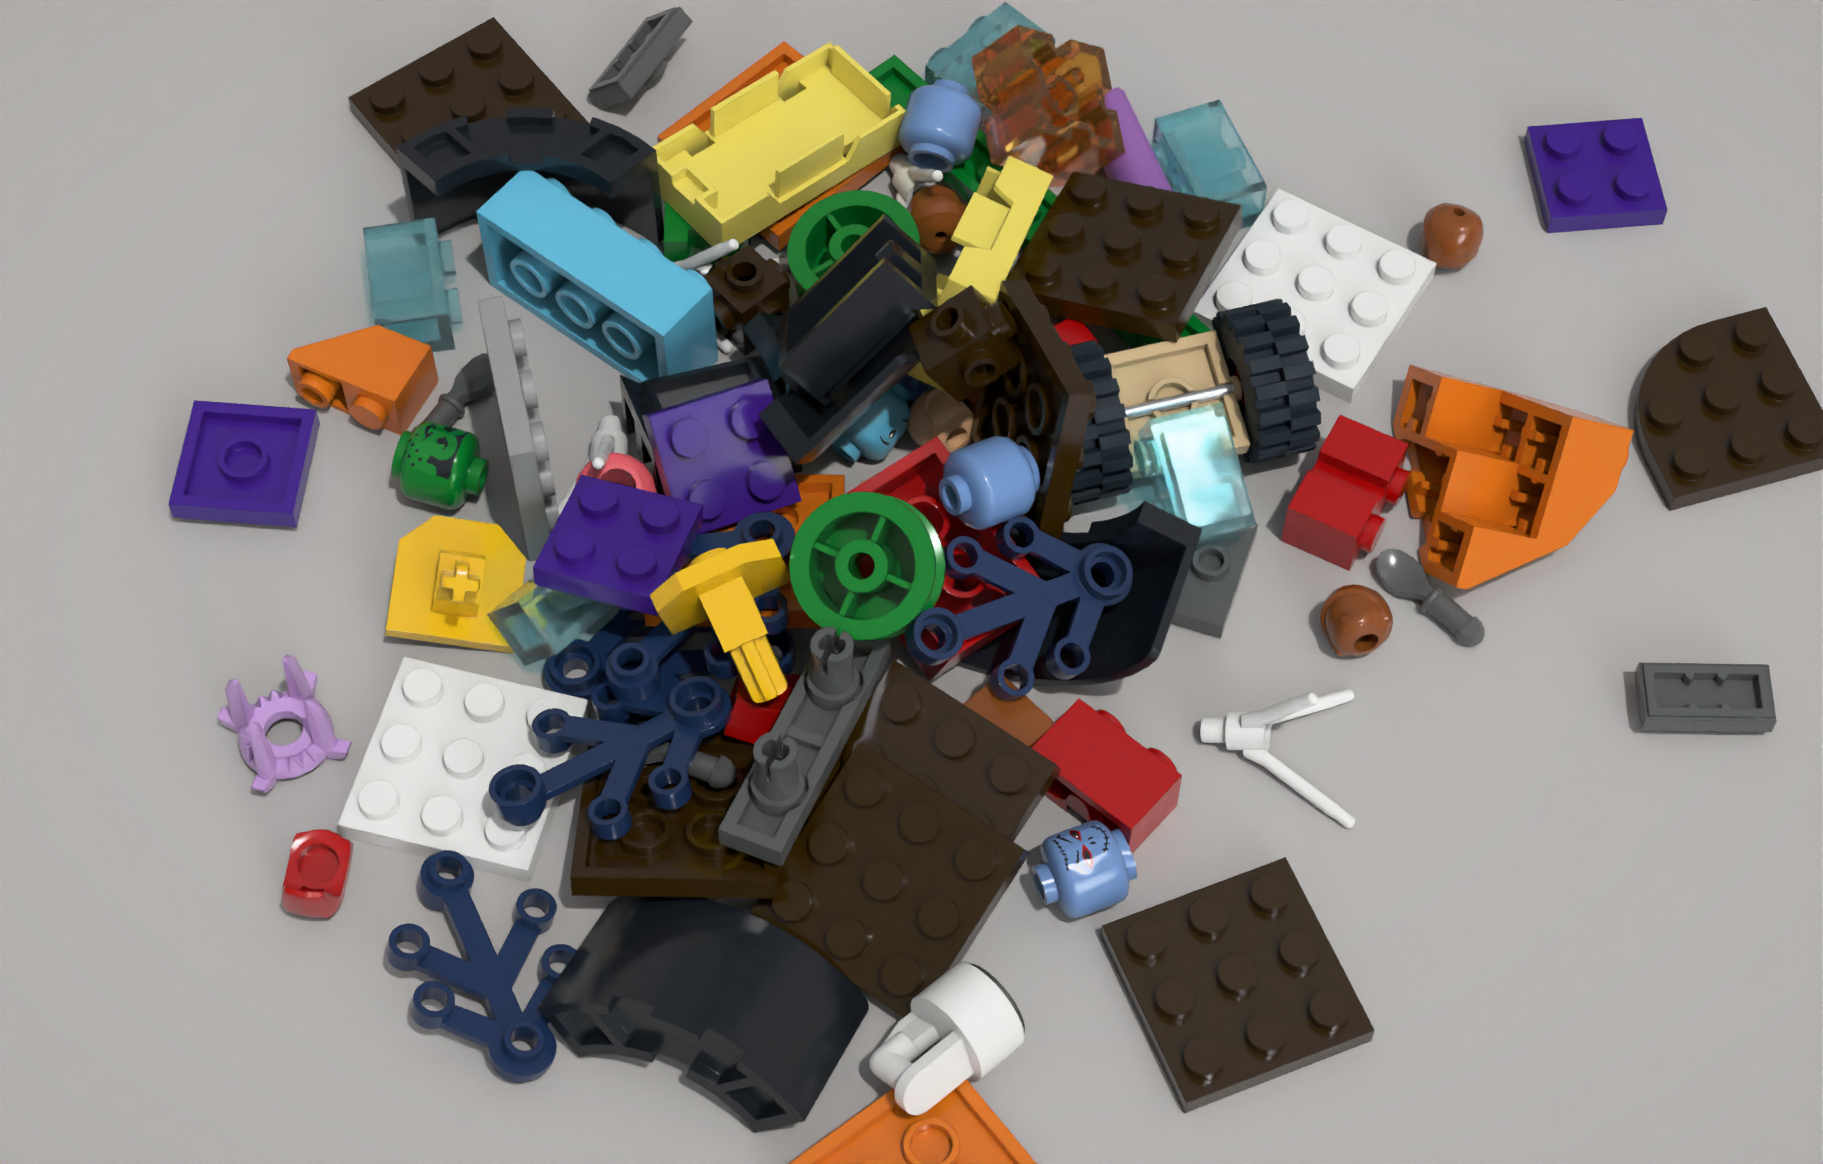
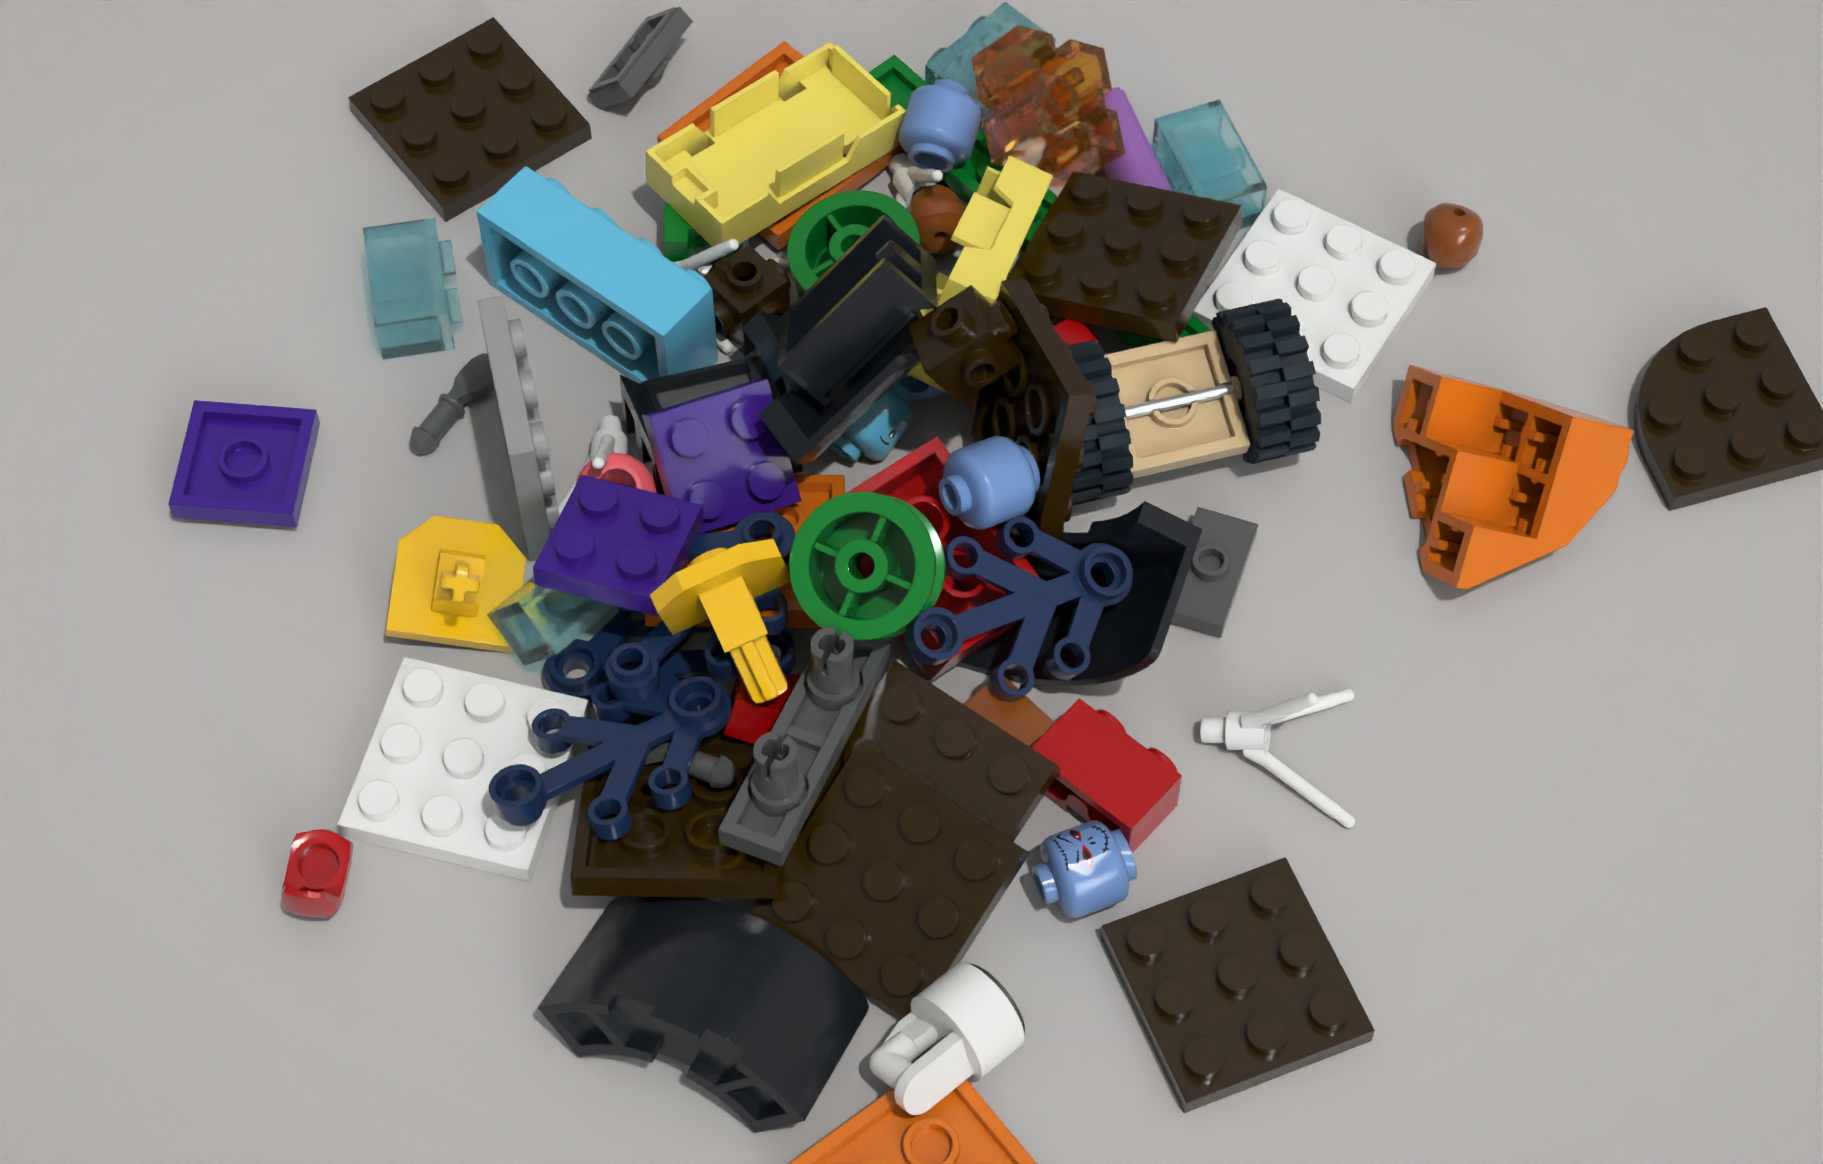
lavender piece [217,654,352,793] -> none
orange slope [287,325,439,435] -> none
dark blue plant [386,850,577,1083] -> none
green head [391,421,489,510] -> none
black panel [396,108,664,245] -> none
light nougat piece [907,388,974,454] -> none
clear light blue brick [1134,402,1256,547] -> none
red brick [1281,415,1411,571] -> none
dark orange piece [1320,584,1393,656] -> none
dark grey piece [1375,549,1485,646] -> none
dark purple plate [1524,118,1668,233] -> none
dark grey plate [1635,662,1777,732] -> none

